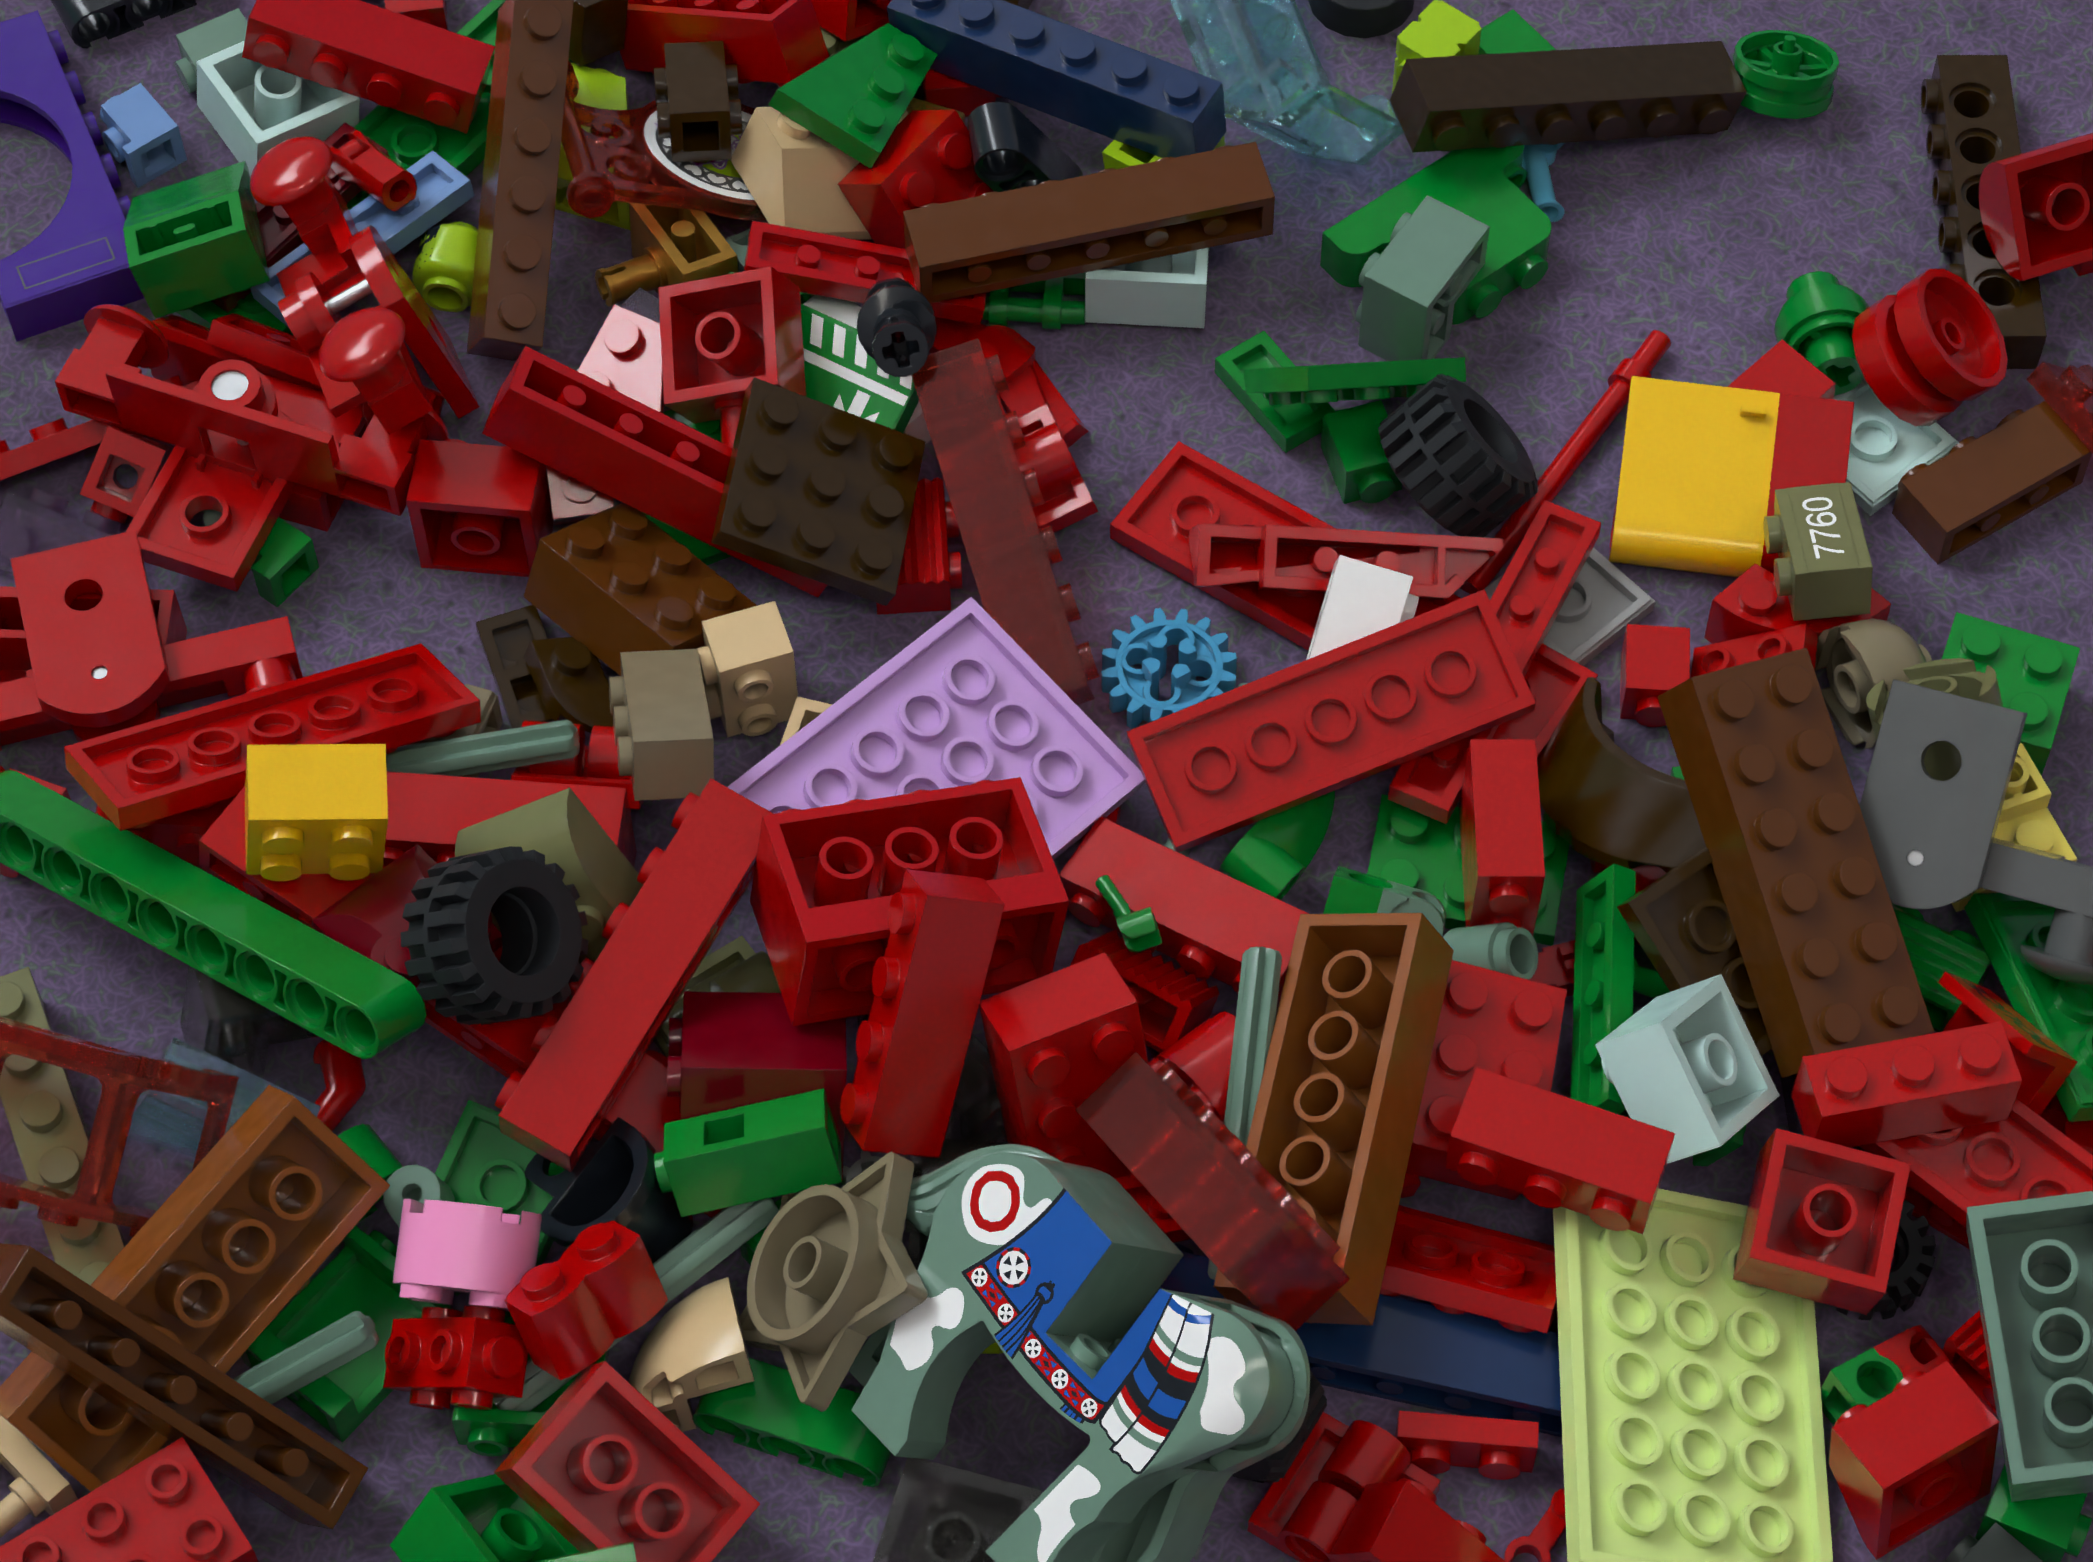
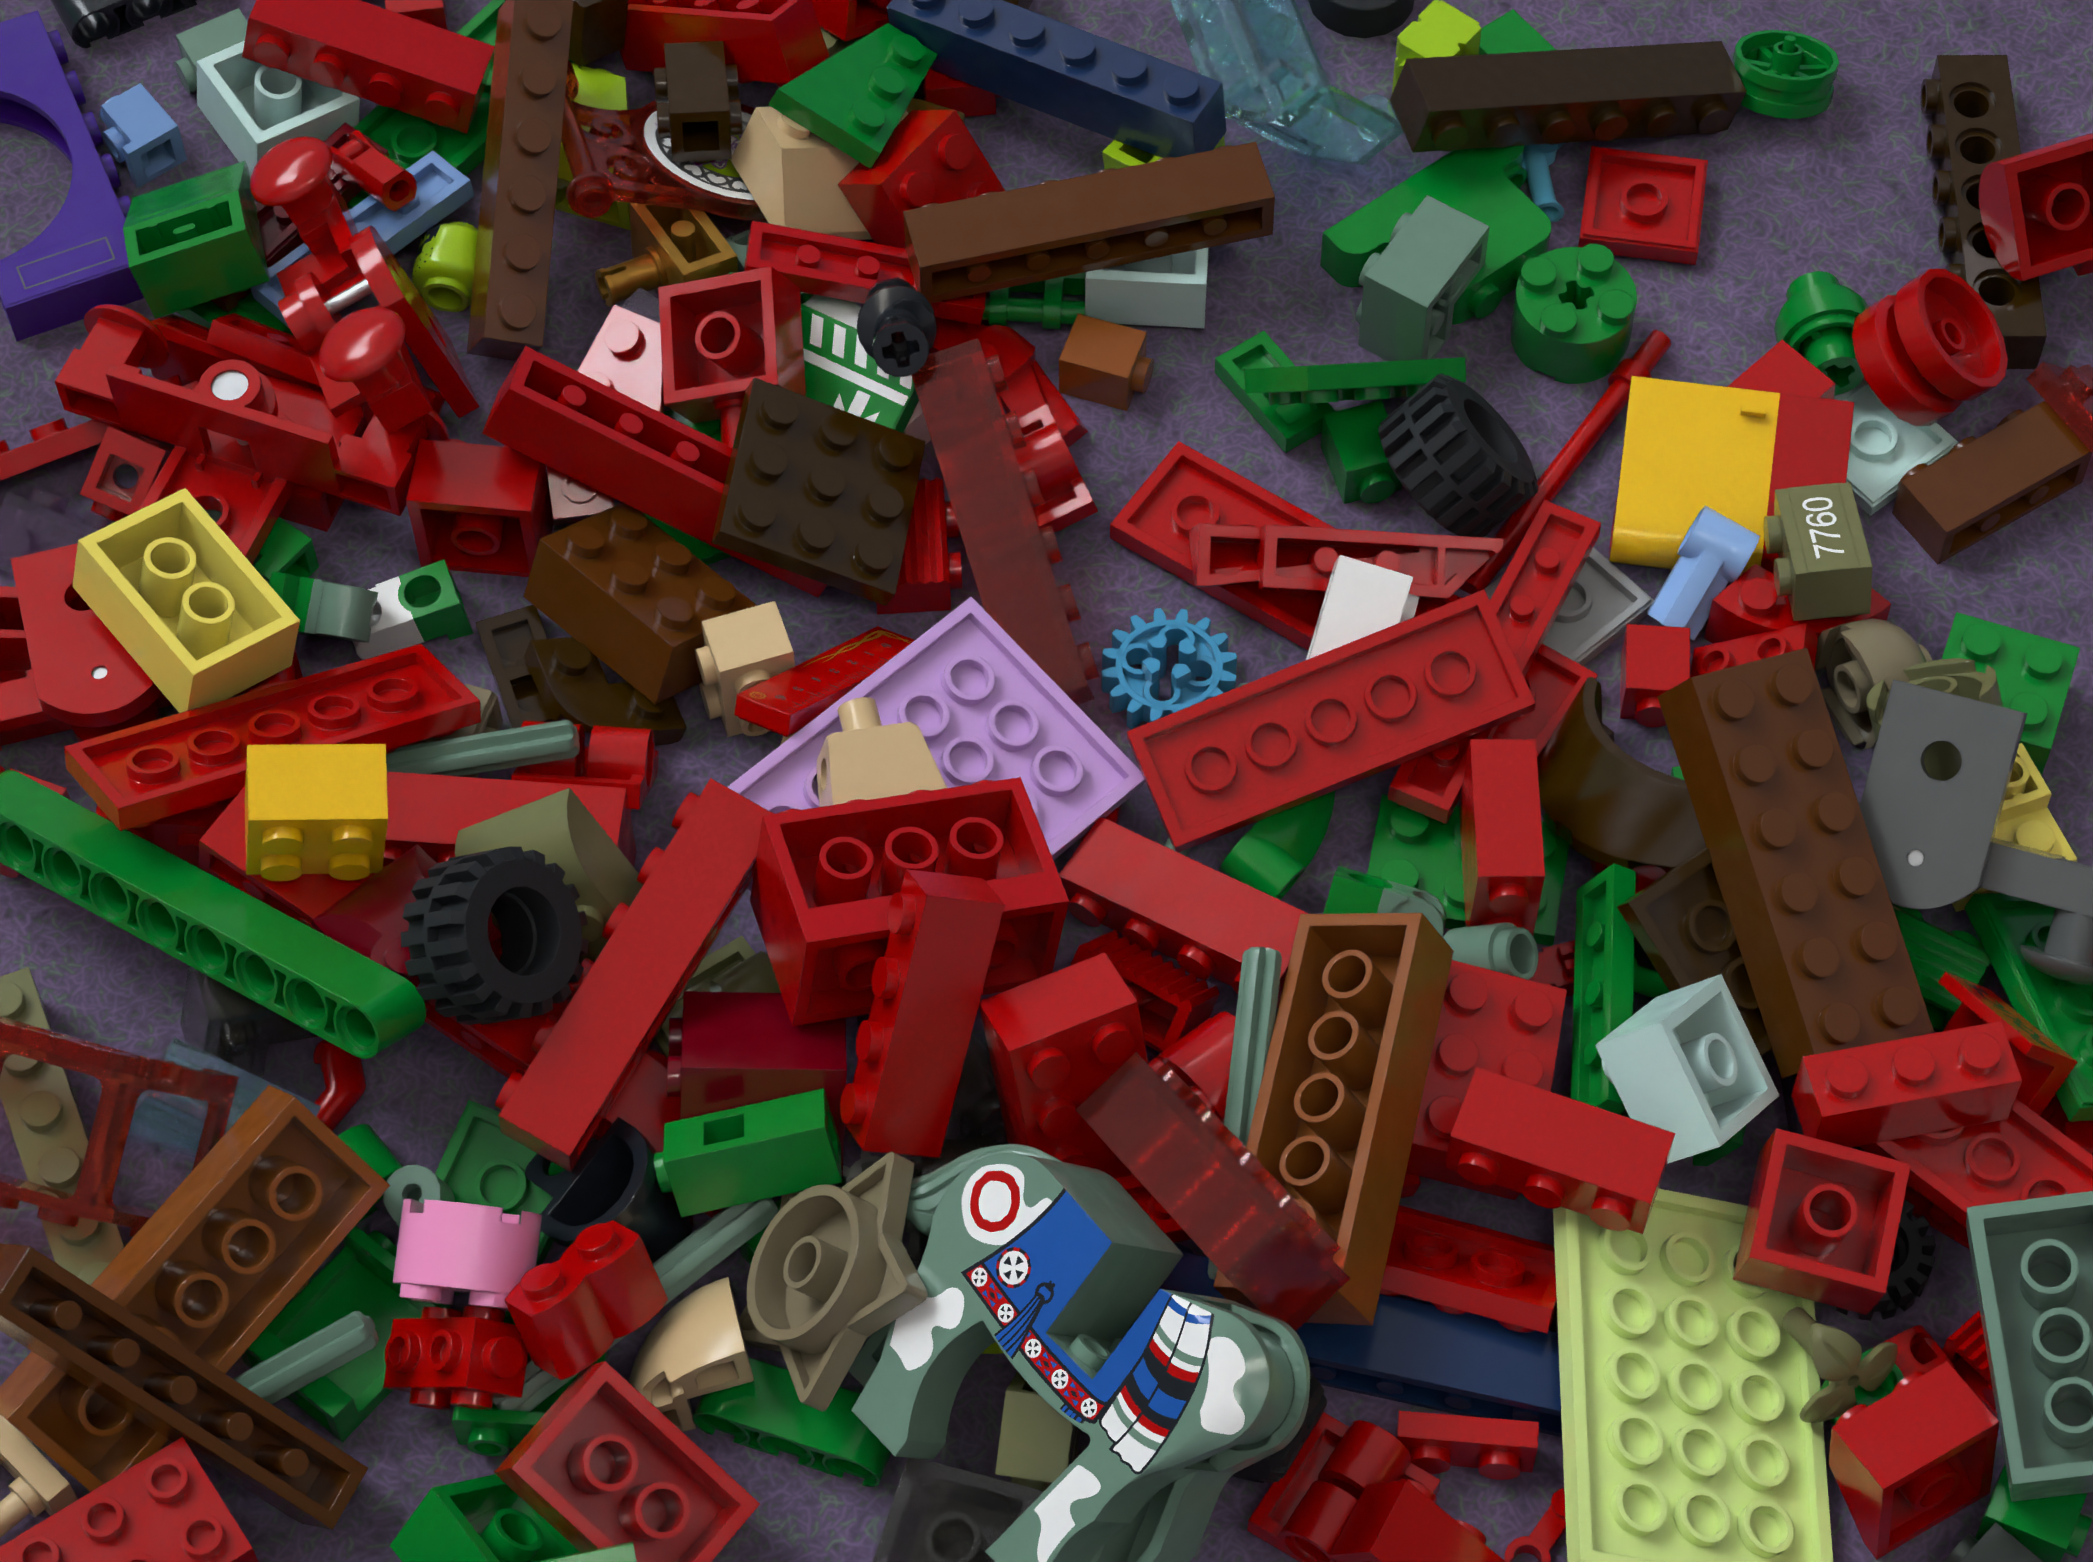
dark tan brick [609,649,714,801] -> none
black beam [968,102,1083,192] -> none
green hand [1095,875,1162,952] -> none
none -> light yellow brick [72,488,300,713]
none -> sand green leg [269,572,378,643]
none -> leg [353,559,474,660]
none -> red tile [734,626,915,737]
none -> tan torso [817,697,947,807]
none -> olive brick [995,1371,1081,1492]
none -> dark orange brick [1059,314,1154,411]
none -> green brick [1510,243,1637,384]
none -> red plate [1578,146,1708,265]
none -> light blue piece [1647,505,1760,640]
none -> olive plant [1782,1307,1898,1423]

